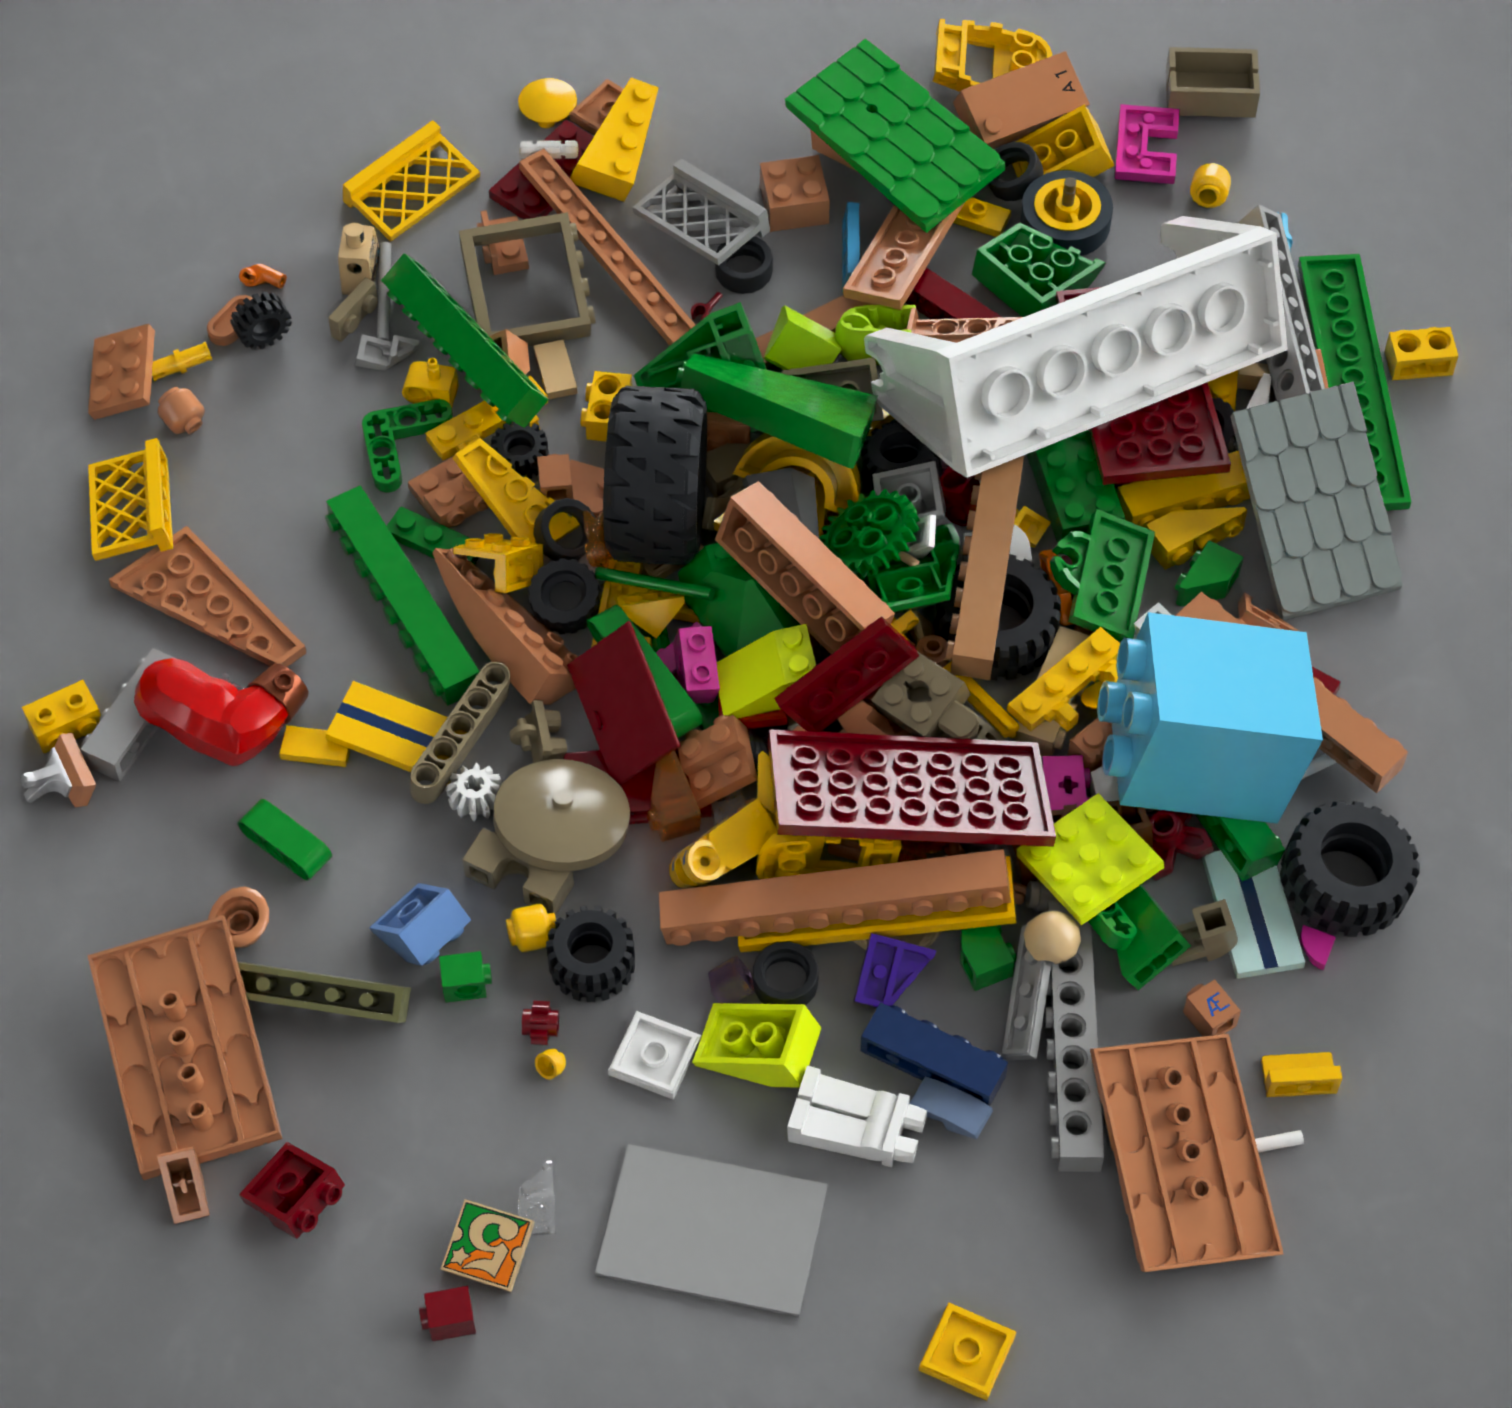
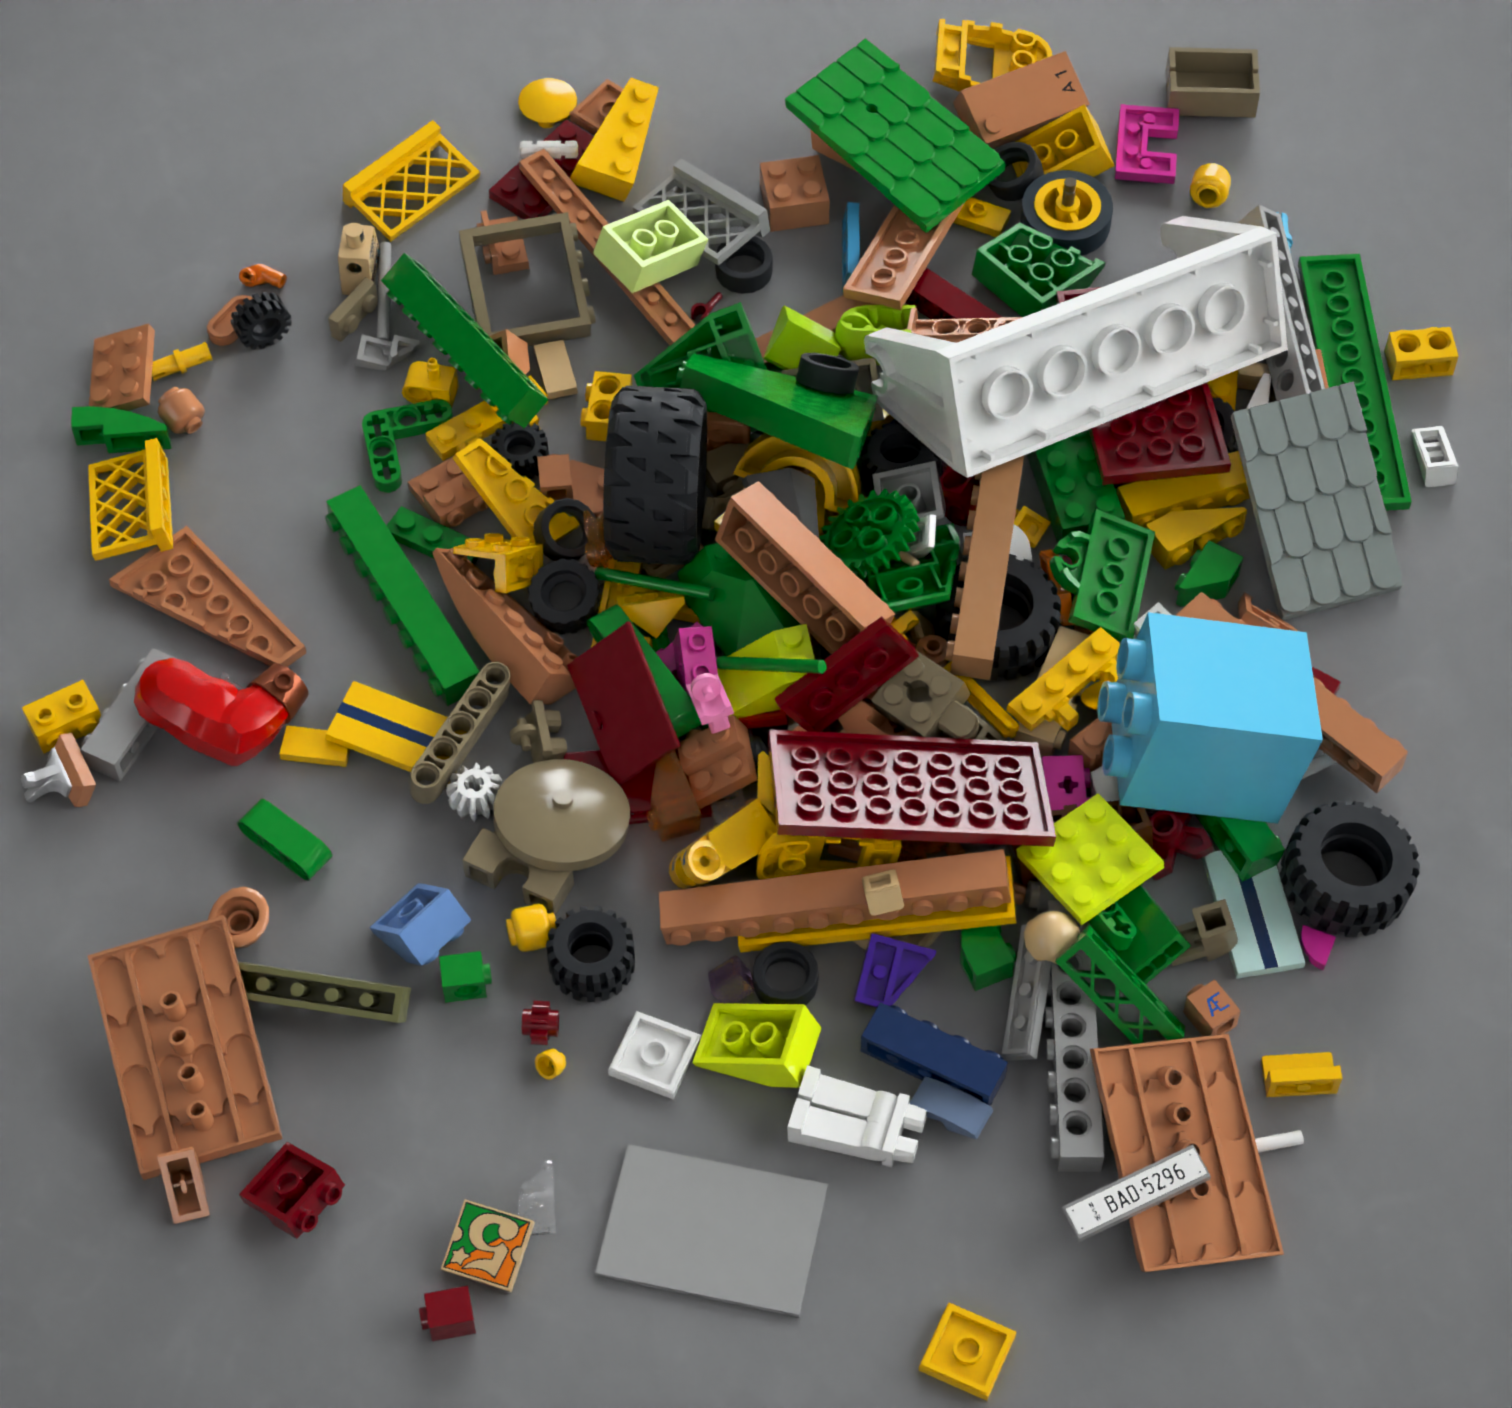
none -> green slope [71,406,171,454]
none -> yellowish green brick [593,200,708,293]
none -> bright pink hips [686,673,734,734]
none -> green bar [716,656,826,674]
none -> black tyre [796,353,859,394]
none -> tan slope [862,869,904,916]
none -> green fence [1055,925,1185,1044]
none -> white tile [1062,1144,1211,1242]
none -> white slope [1411,426,1458,487]

